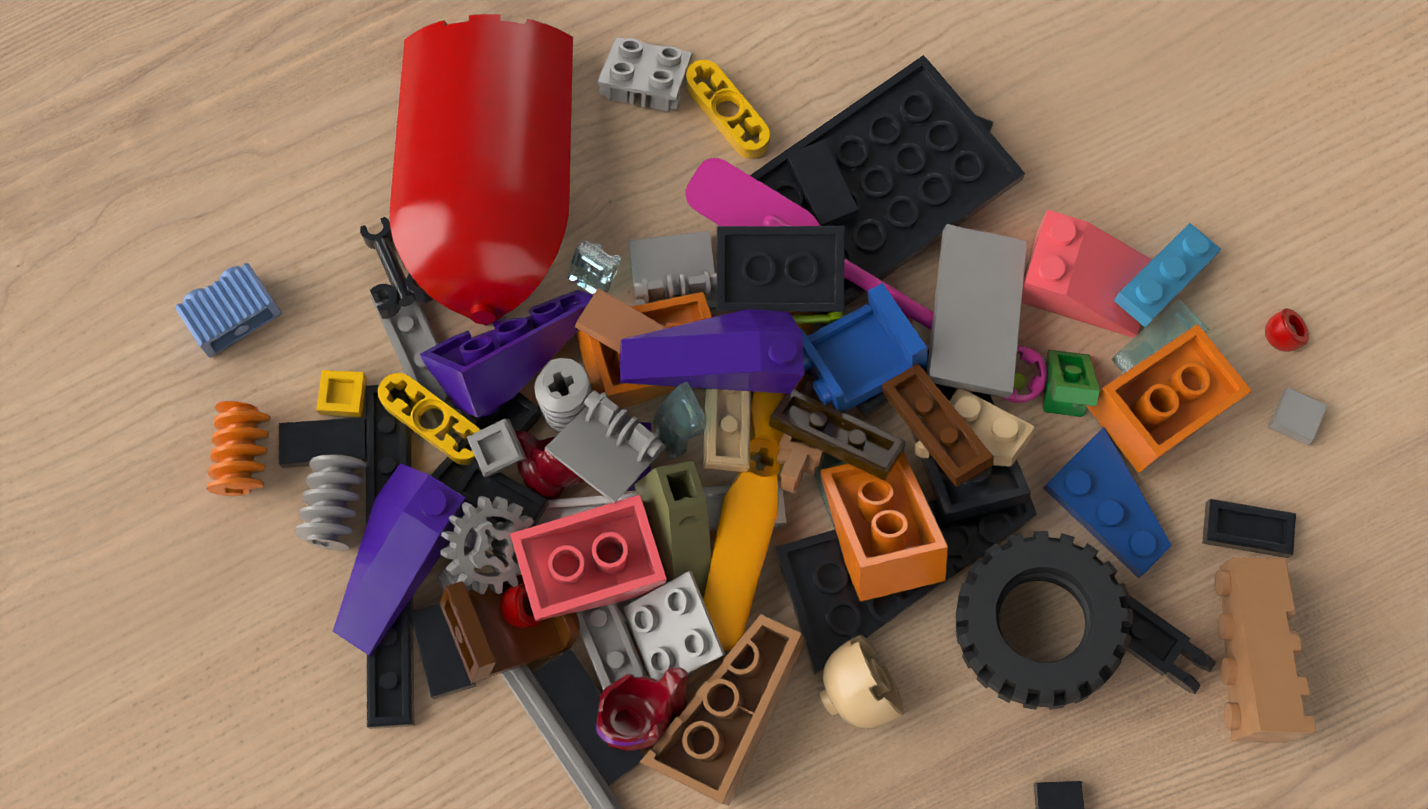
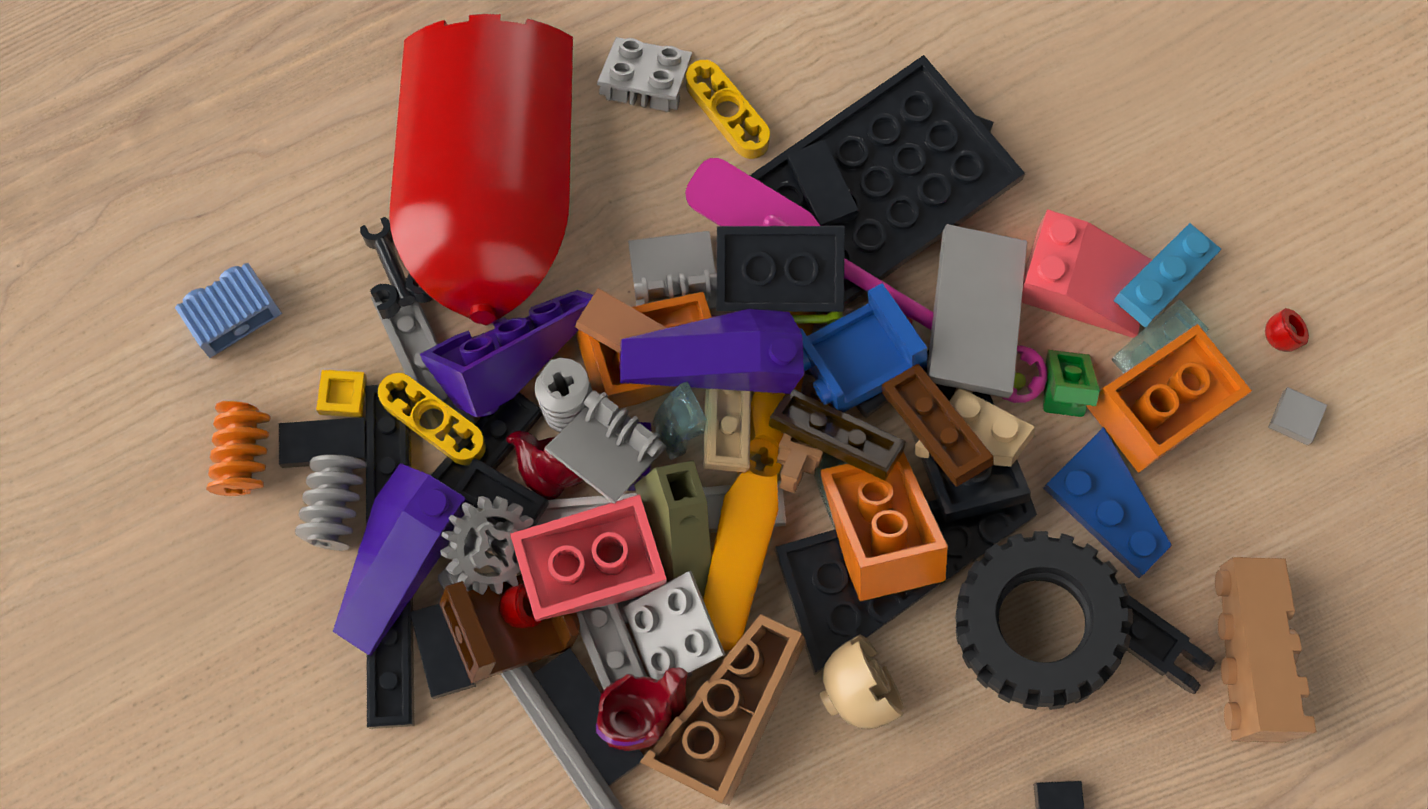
light grey tile [467,418,527,477] -> none
clear light blue tile [566,240,621,295] -> none
black tile [1202,499,1296,558] -> none

